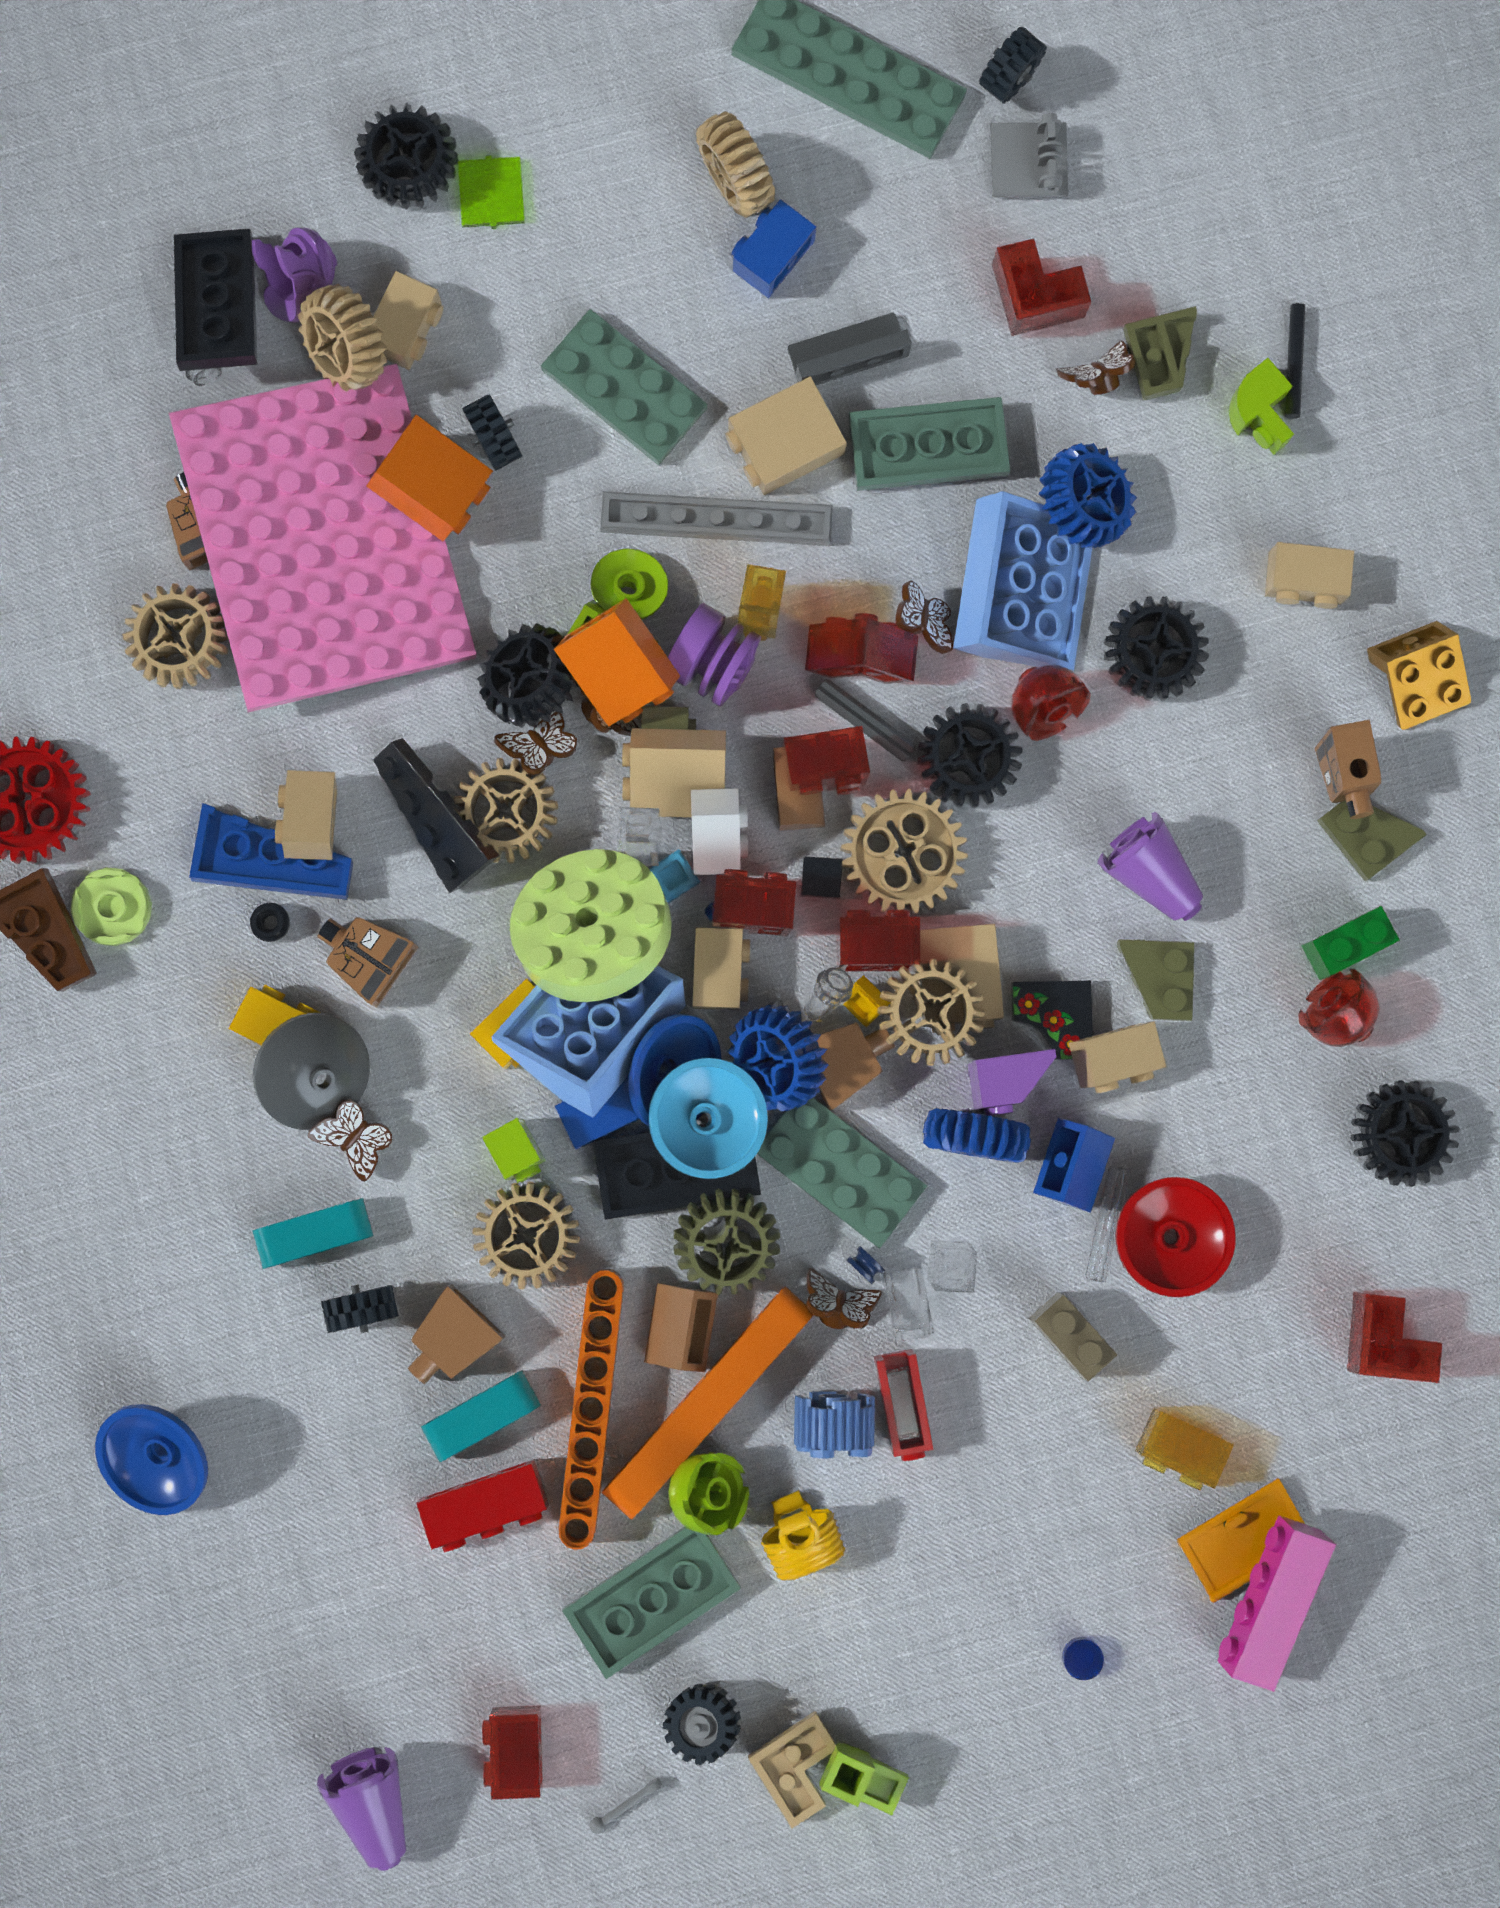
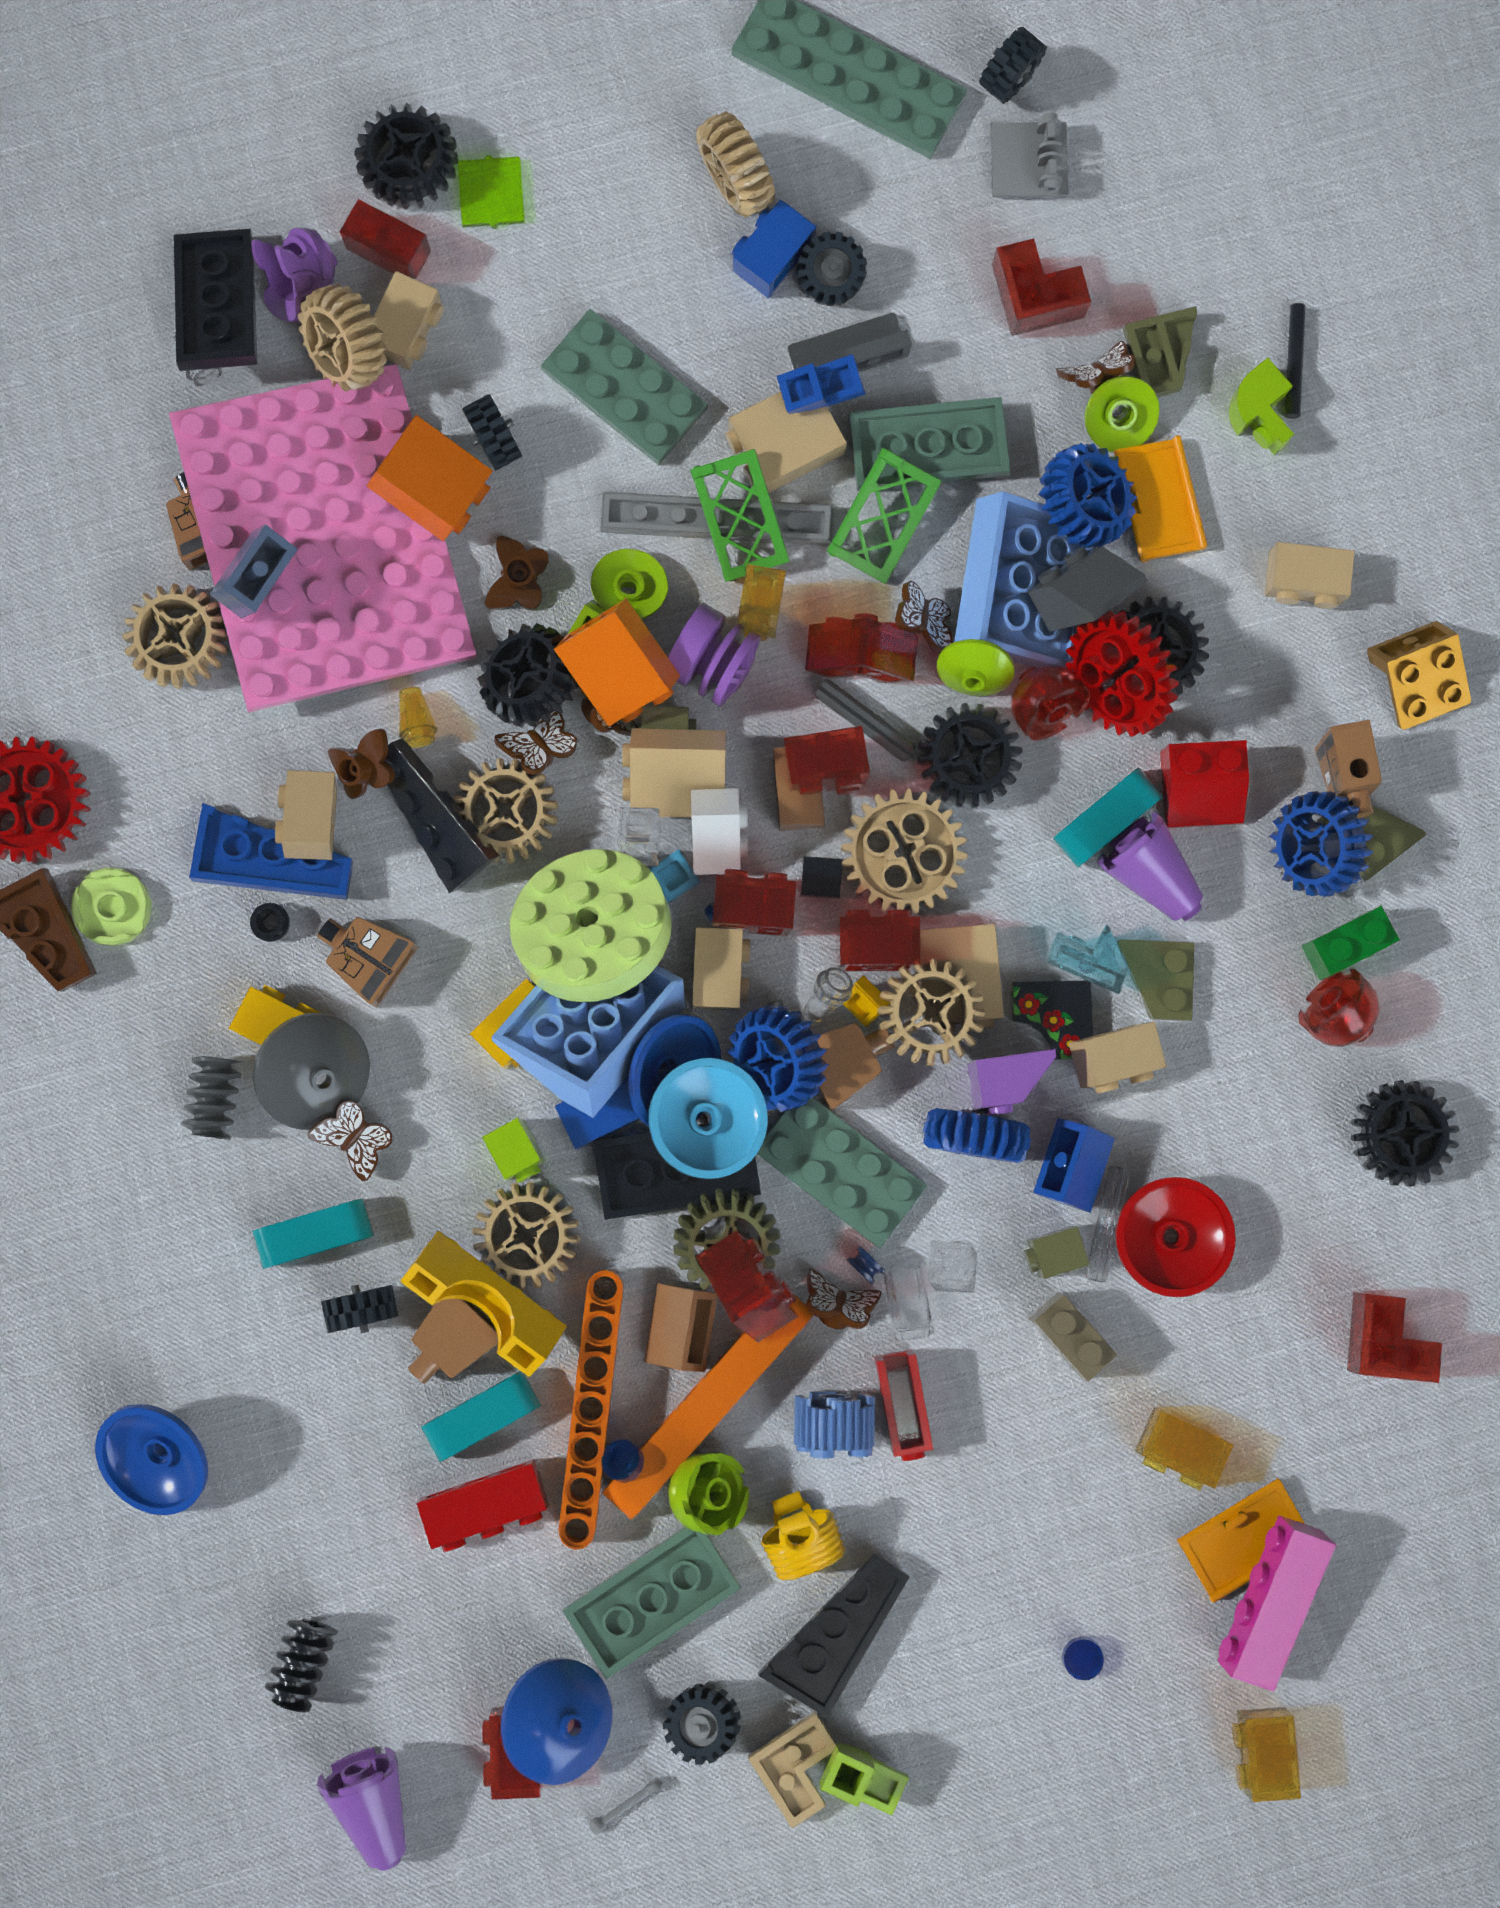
none -> dark grey piece [181,1056,242,1140]
none -> sand blue brick [209,524,298,618]
none -> black piece [265,1619,338,1713]
none -> reddish brown animal [328,728,395,799]
none -> clear red brick [339,199,431,280]
none -> clear yellow cone [399,687,438,748]
none -> yellow arch [400,1230,567,1377]
none -> reddish brown animal [485,536,549,611]
none -> blue dish [501,1658,613,1785]
none -> clear blue tile [601,1440,644,1483]
none -> bright green window [690,449,790,582]
none -> clear red brick [696,1230,798,1343]
none -> black wing [758,1554,910,1718]
none -> blue slope [776,354,866,414]
none -> black wheel [796,232,867,306]
none -> bright green window [826,448,942,584]
none -> lime dish [937,639,1015,696]
none -> olive brick [1024,1226,1090,1279]
none -> dark grey slope [1028,546,1148,632]
none -> clear light blue slope [1047,925,1128,994]
none -> teal beam [1053,767,1164,868]
none -> red gear [1065,610,1179,737]
none -> lime dish [1084,376,1159,452]
none -> light orange door [1113,435,1208,563]
none -> red slope [1160,740,1249,828]
none -> clear yellow brick [1232,1707,1301,1802]
none -> blue gear [1269,791,1374,897]

